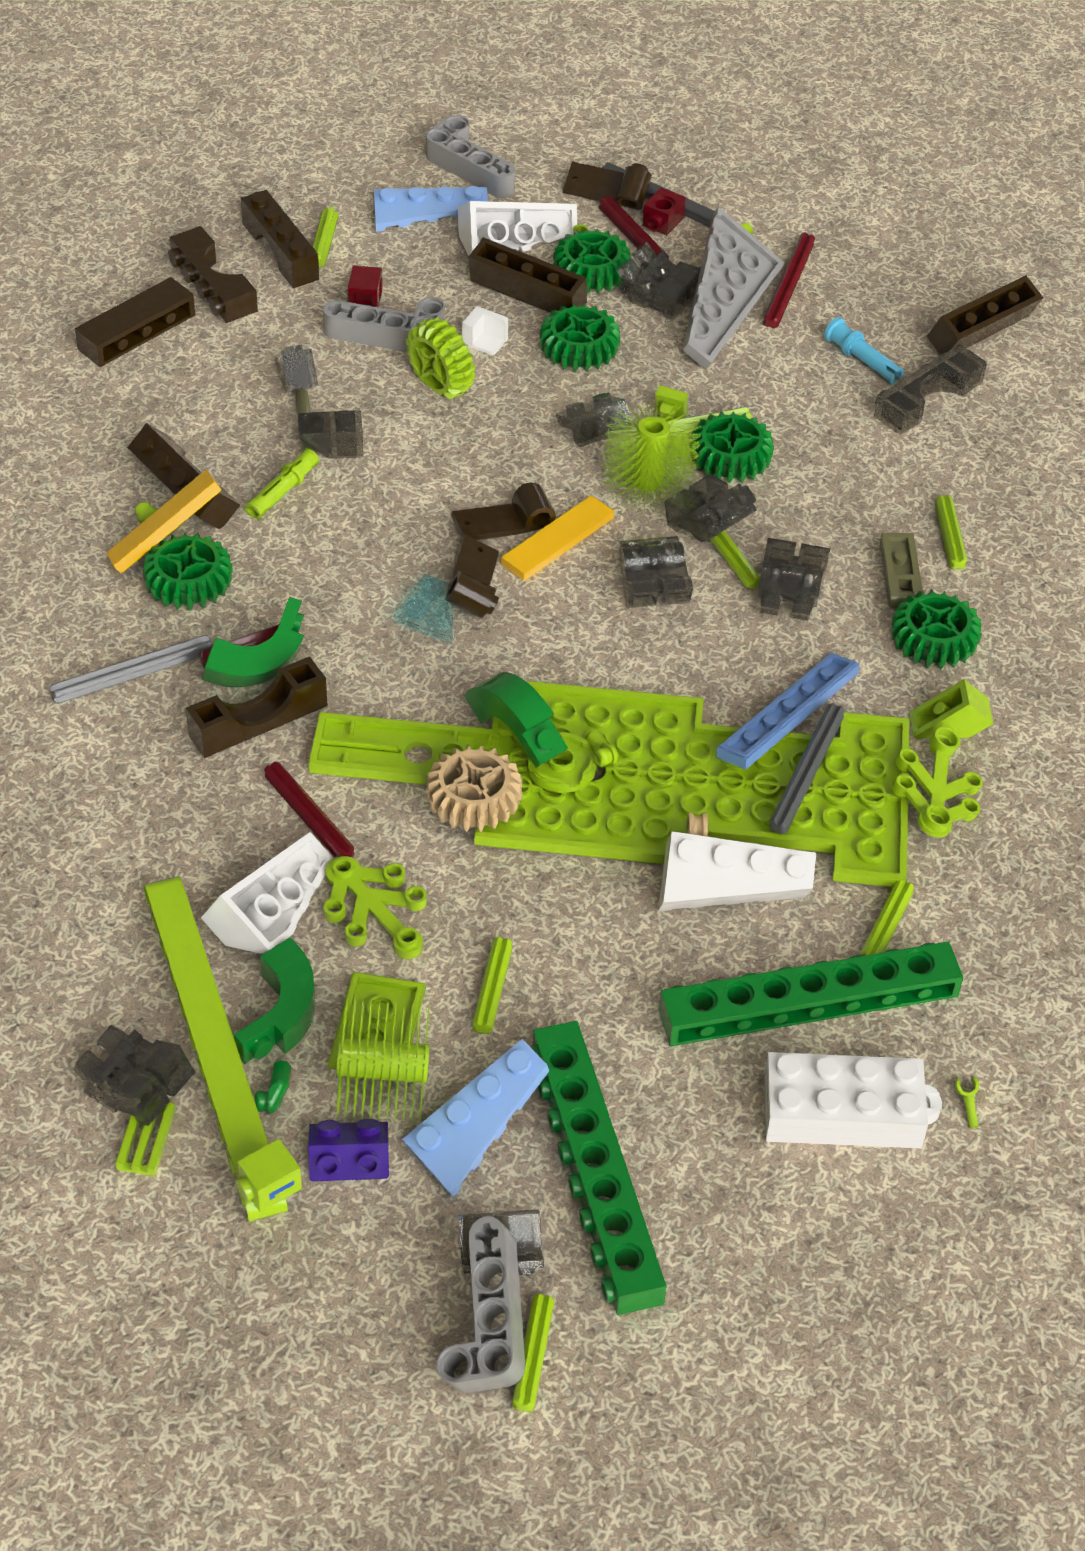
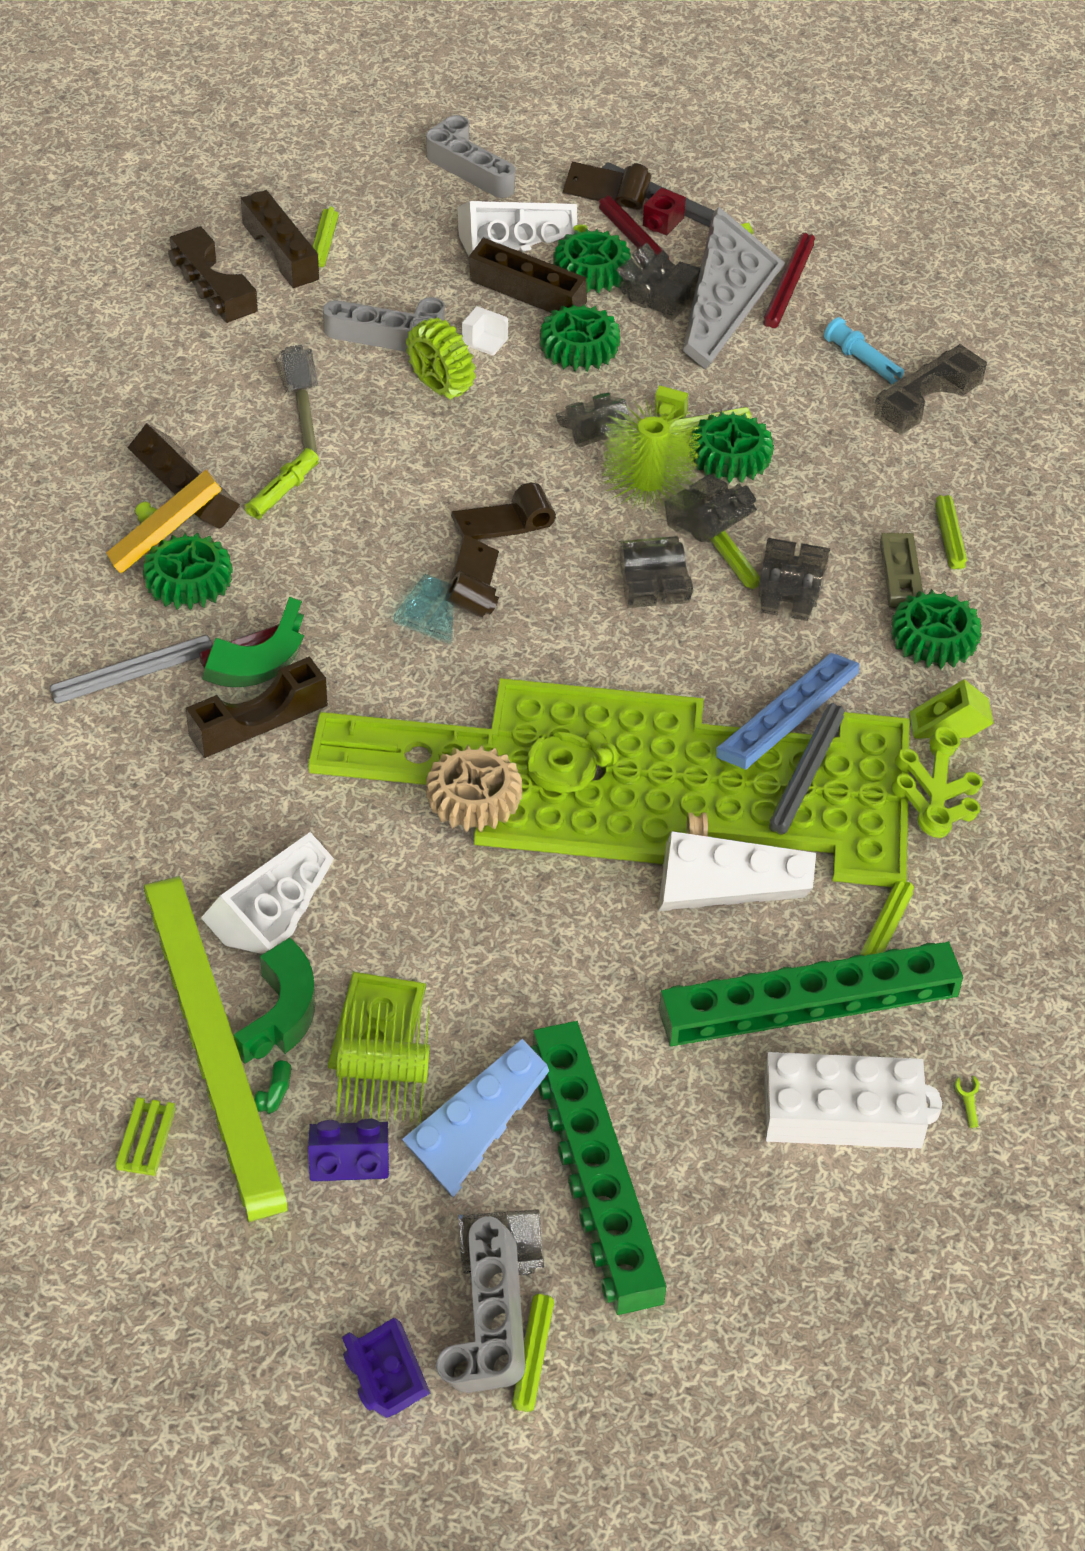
clear smoke hips [73,1025,196,1126] -> none
dark brown brick [75,277,195,367] -> none
lime brick [235,1139,302,1212] -> none
dark red axle [264,761,355,858] -> none
clear smoke slope [298,410,364,459] -> none
lime plant [323,856,427,959] -> none
dark red brick [348,265,383,307] -> none
light blue wing [374,186,488,232] -> none
green arch [463,672,568,768] -> none
lime axle [472,937,513,1034] -> none
yellow tile [501,495,614,581] -> none
dark brown brick [927,275,1043,359] -> none
none -> dark purple bracket [342,1317,430,1418]

